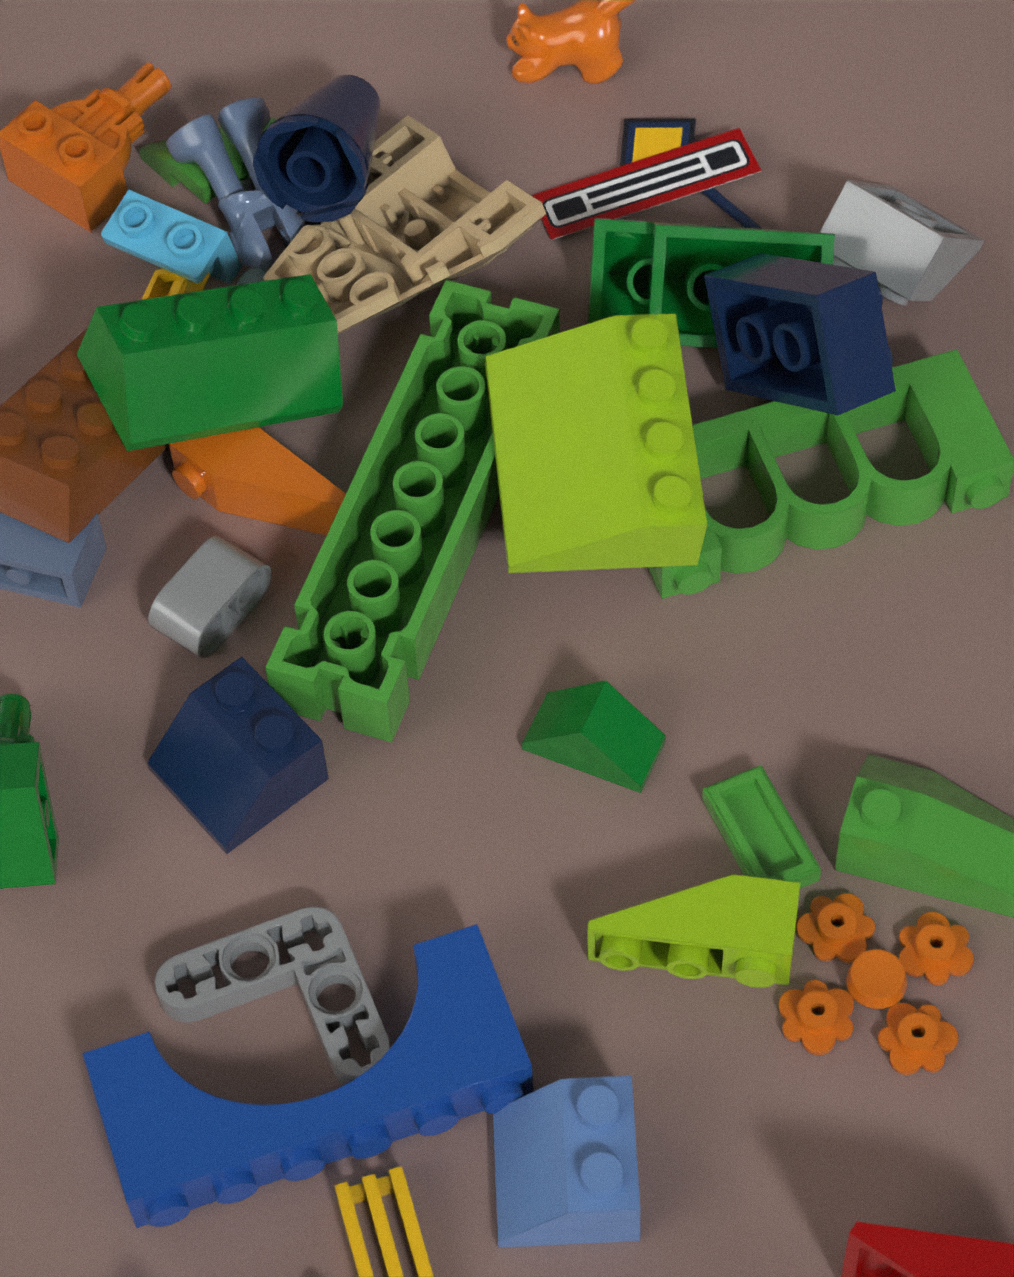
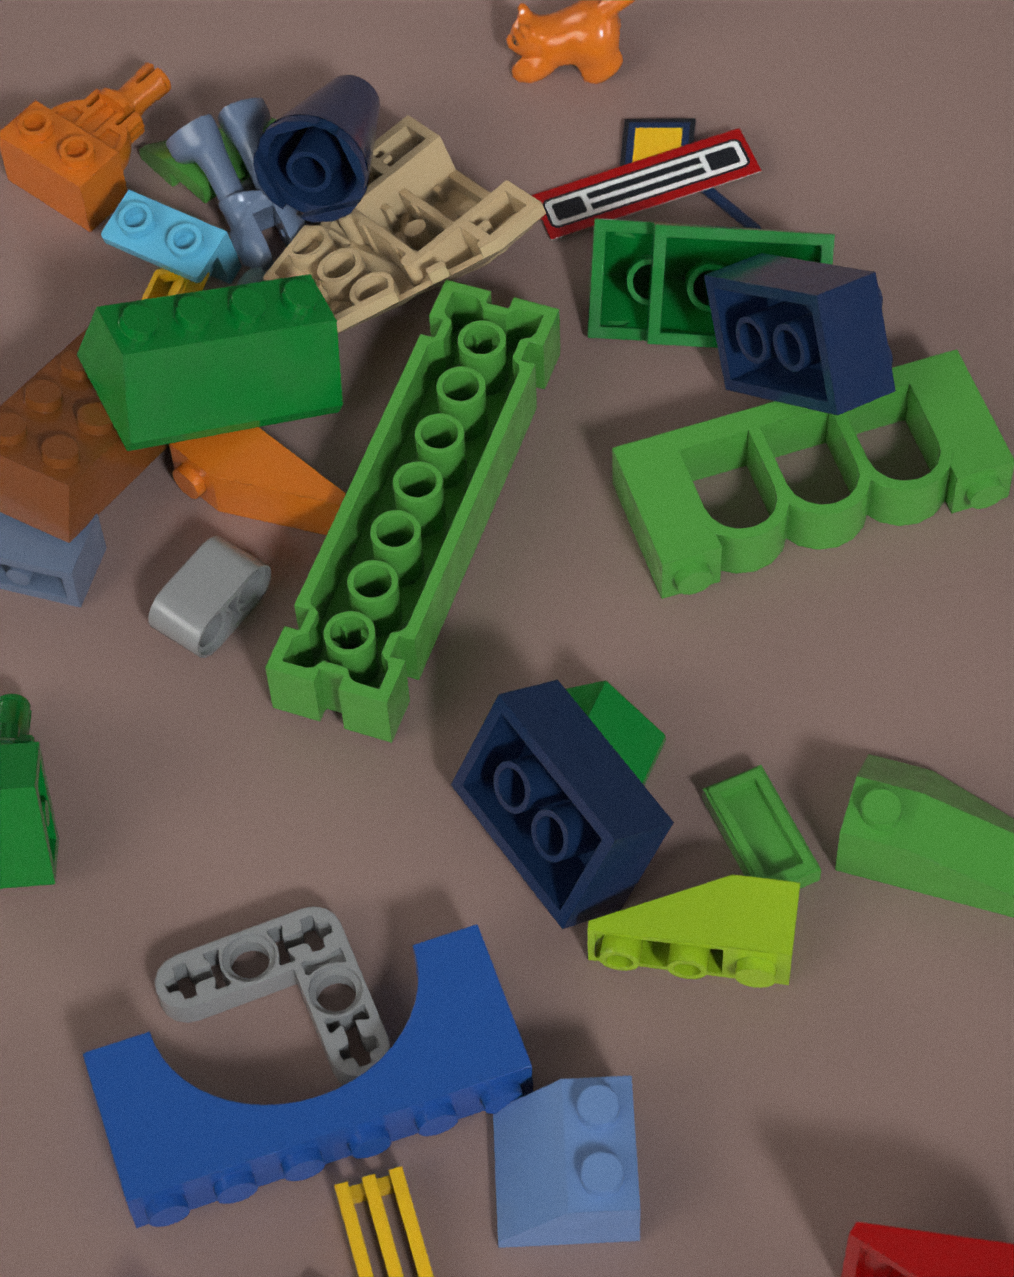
dark blue slope [147,656,329,854] -> none
lime slope [485,314,707,573] -> none
orange plant [779,893,974,1075] -> none
light grey slope [820,180,985,306] -> none
none -> dark blue brick [451,679,674,929]

